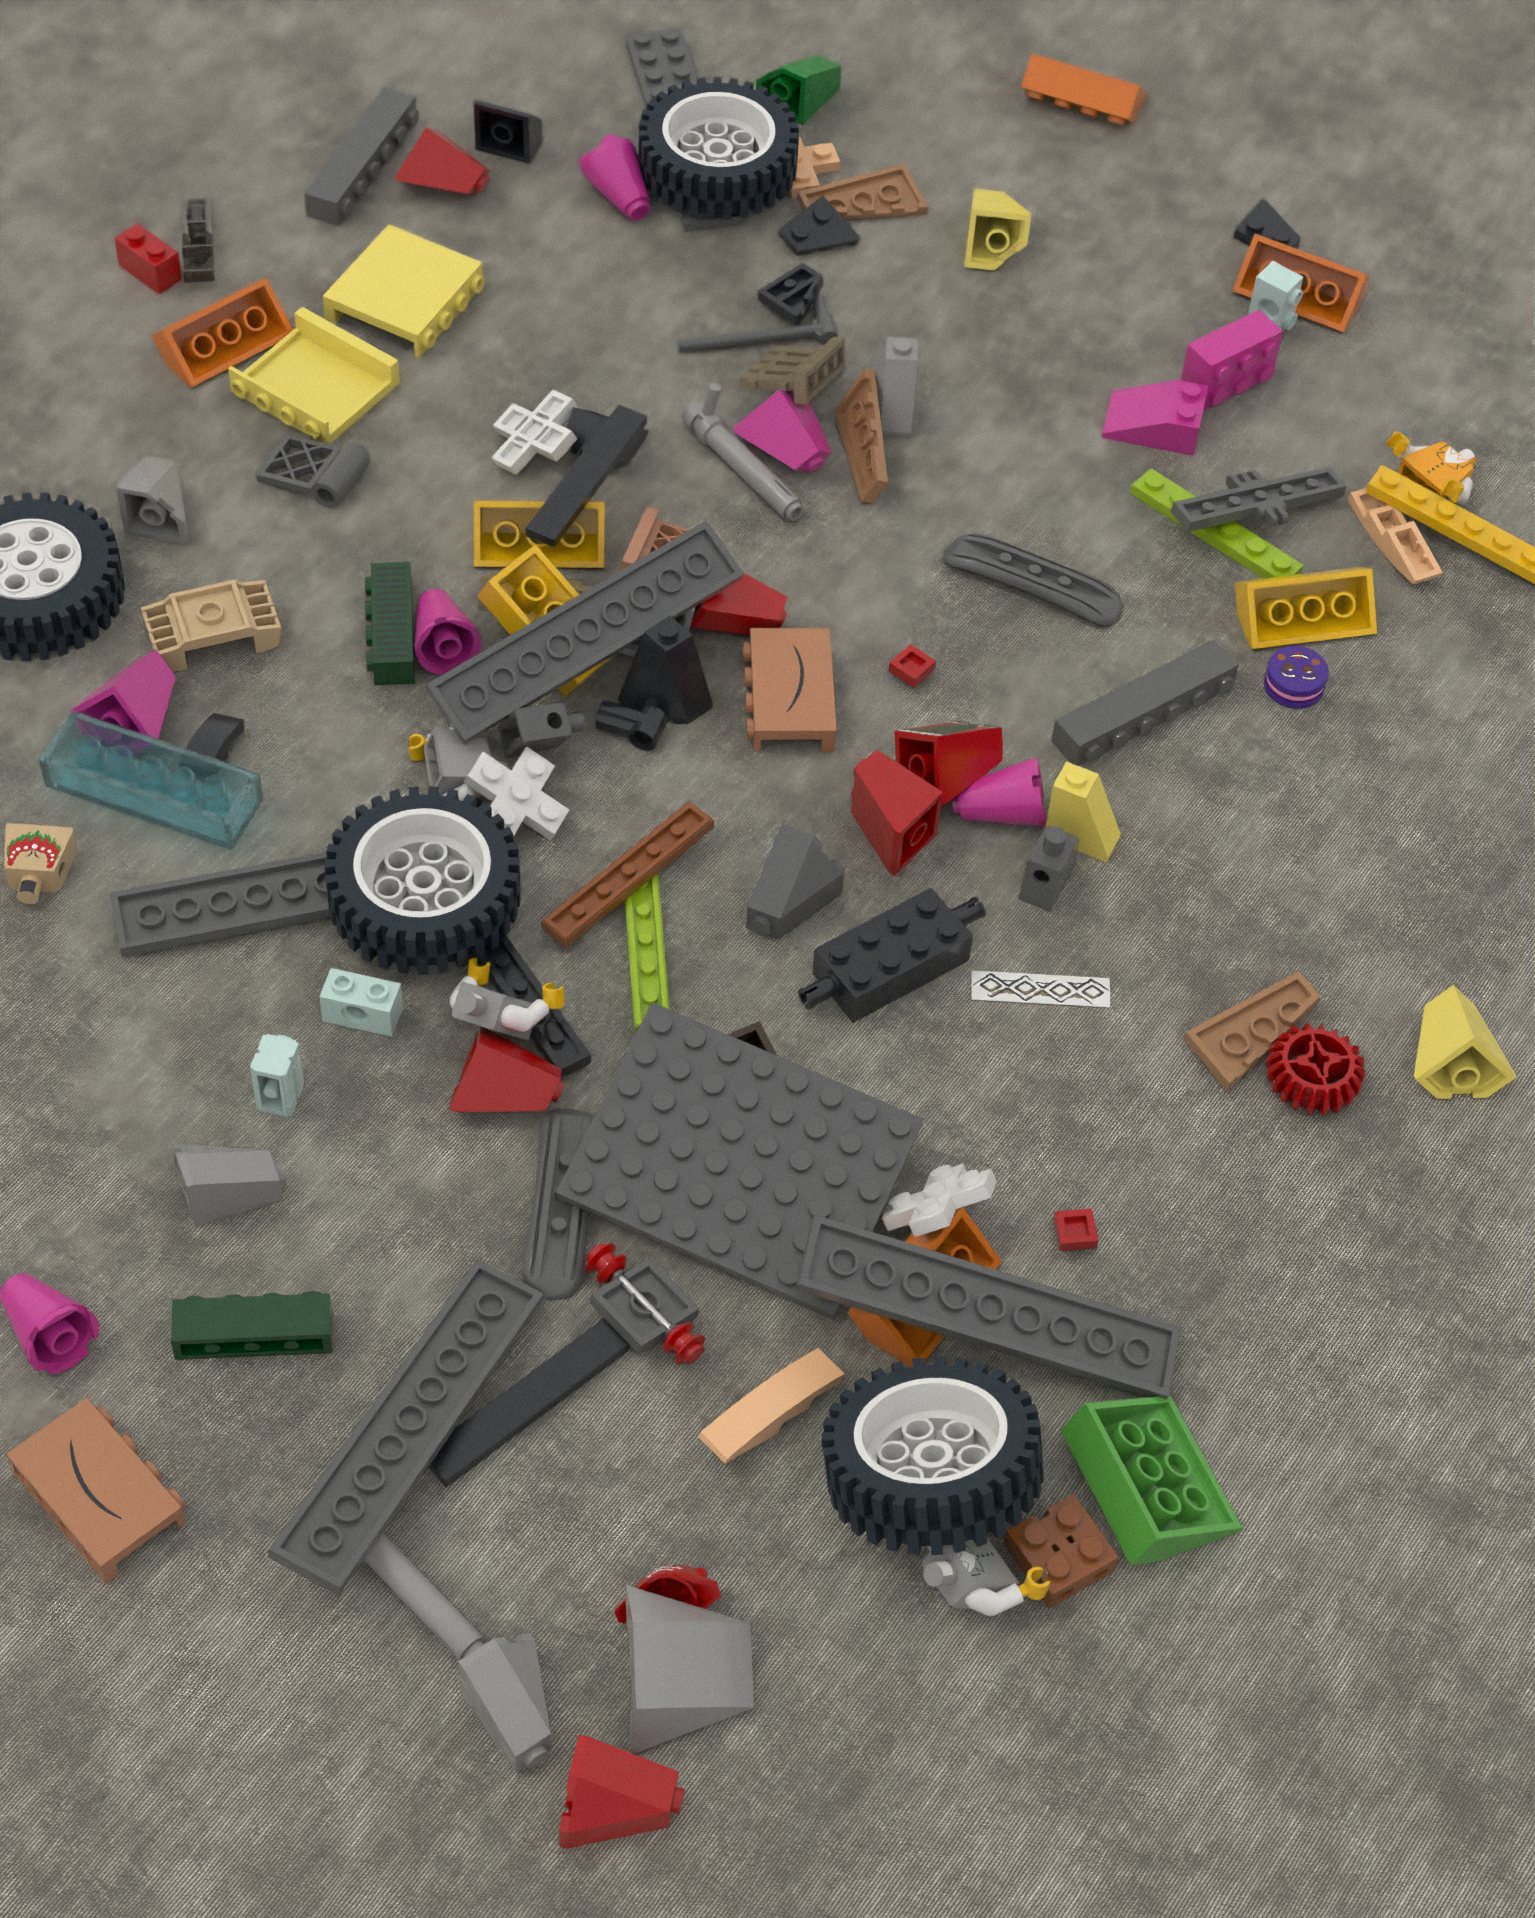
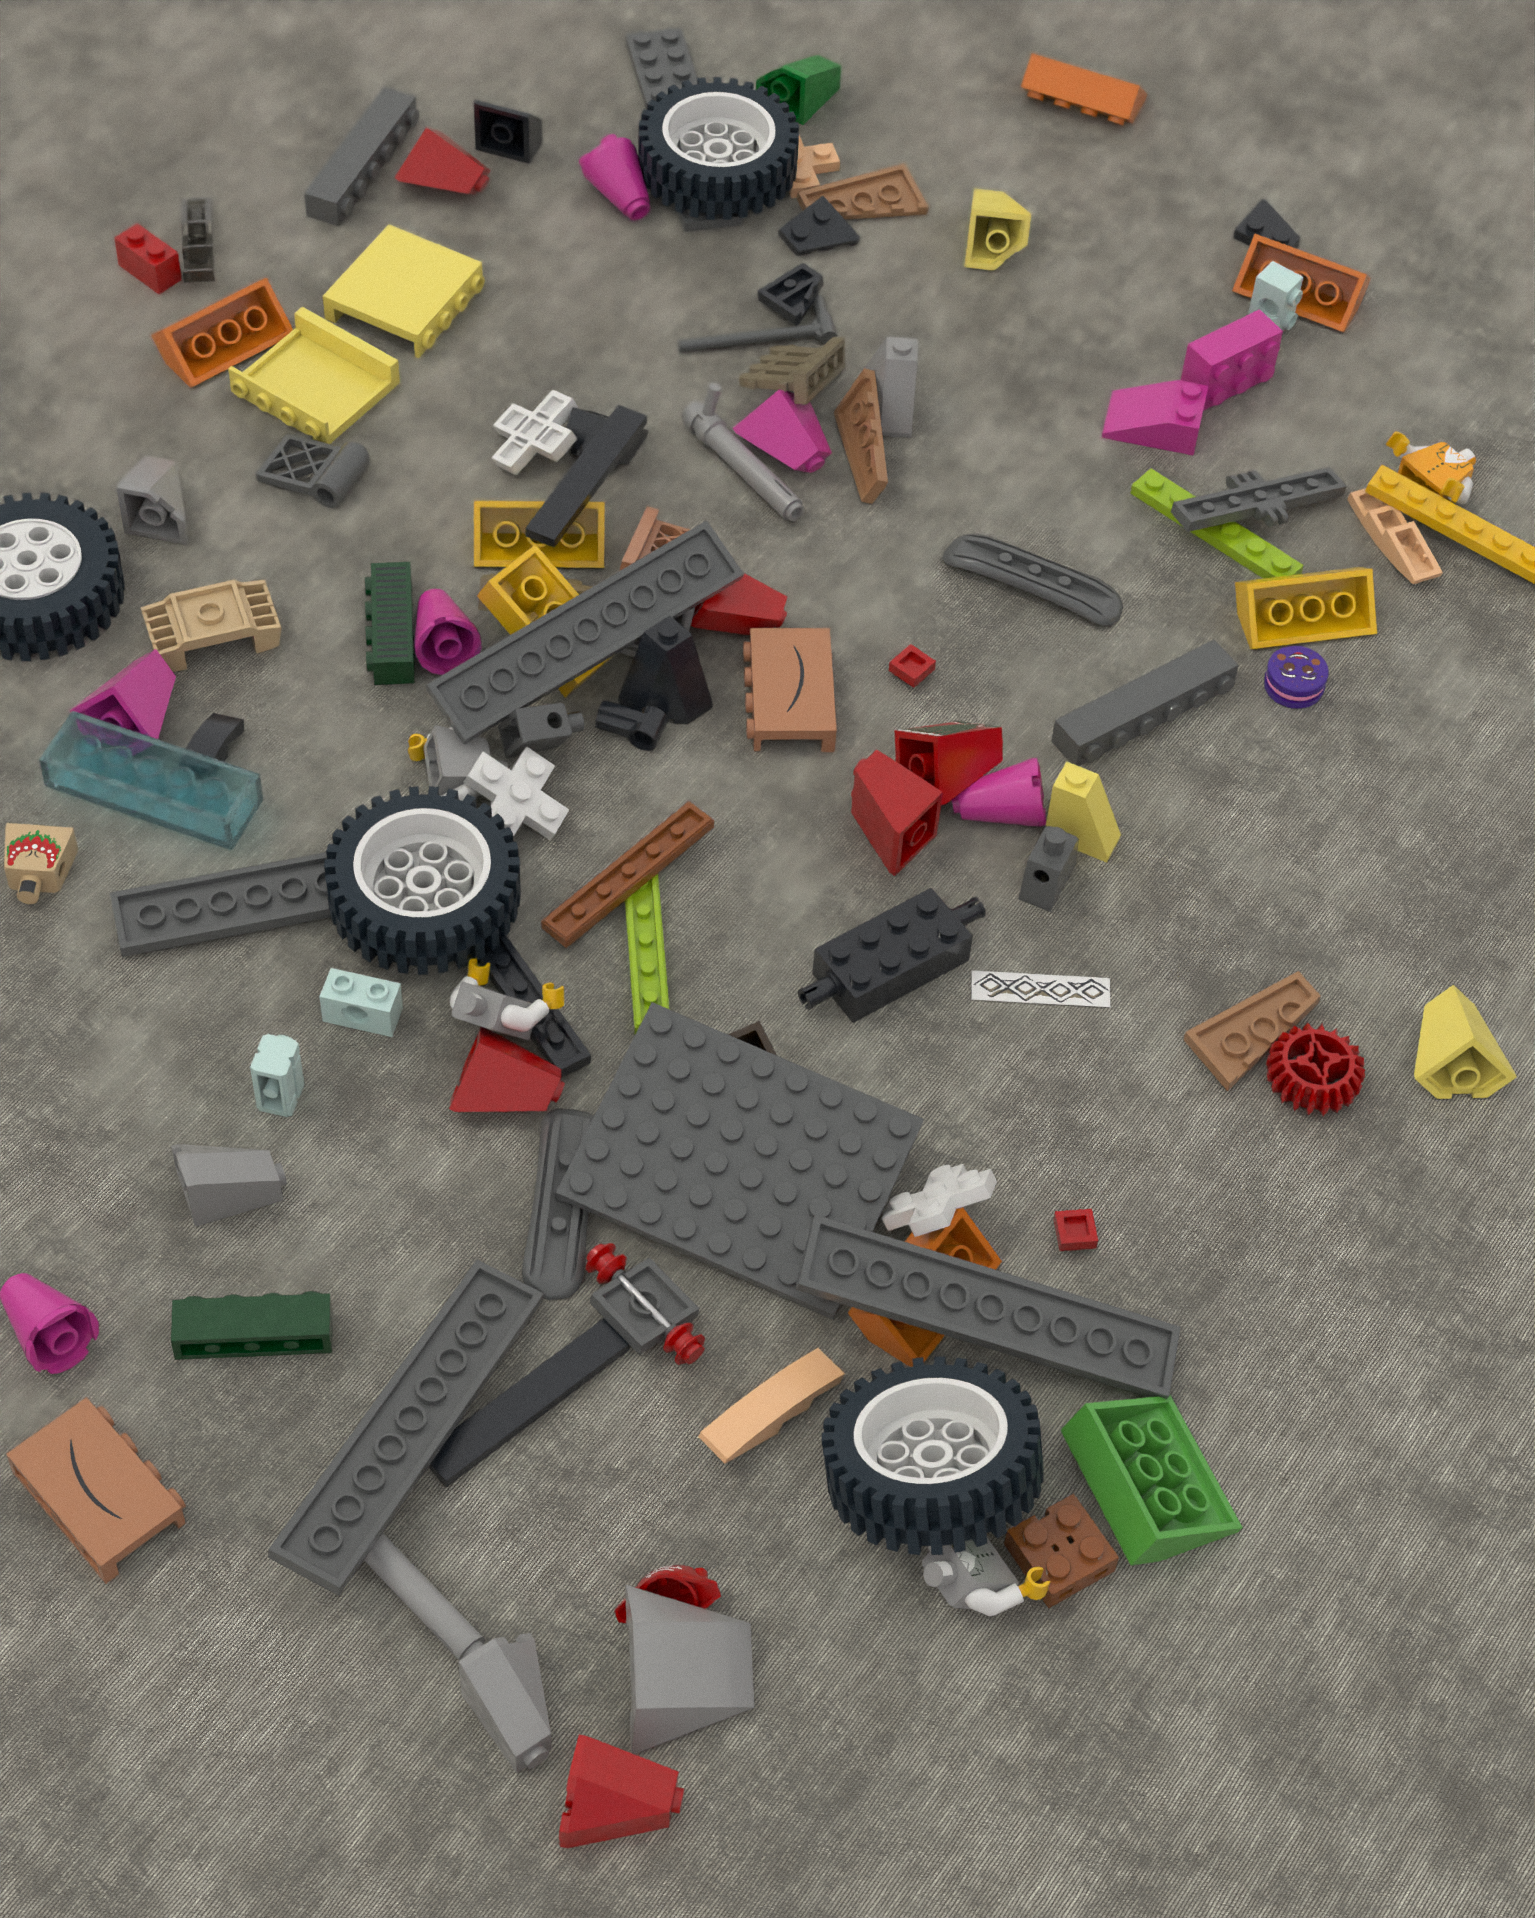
dark grey slope [746,824,845,940] -> none

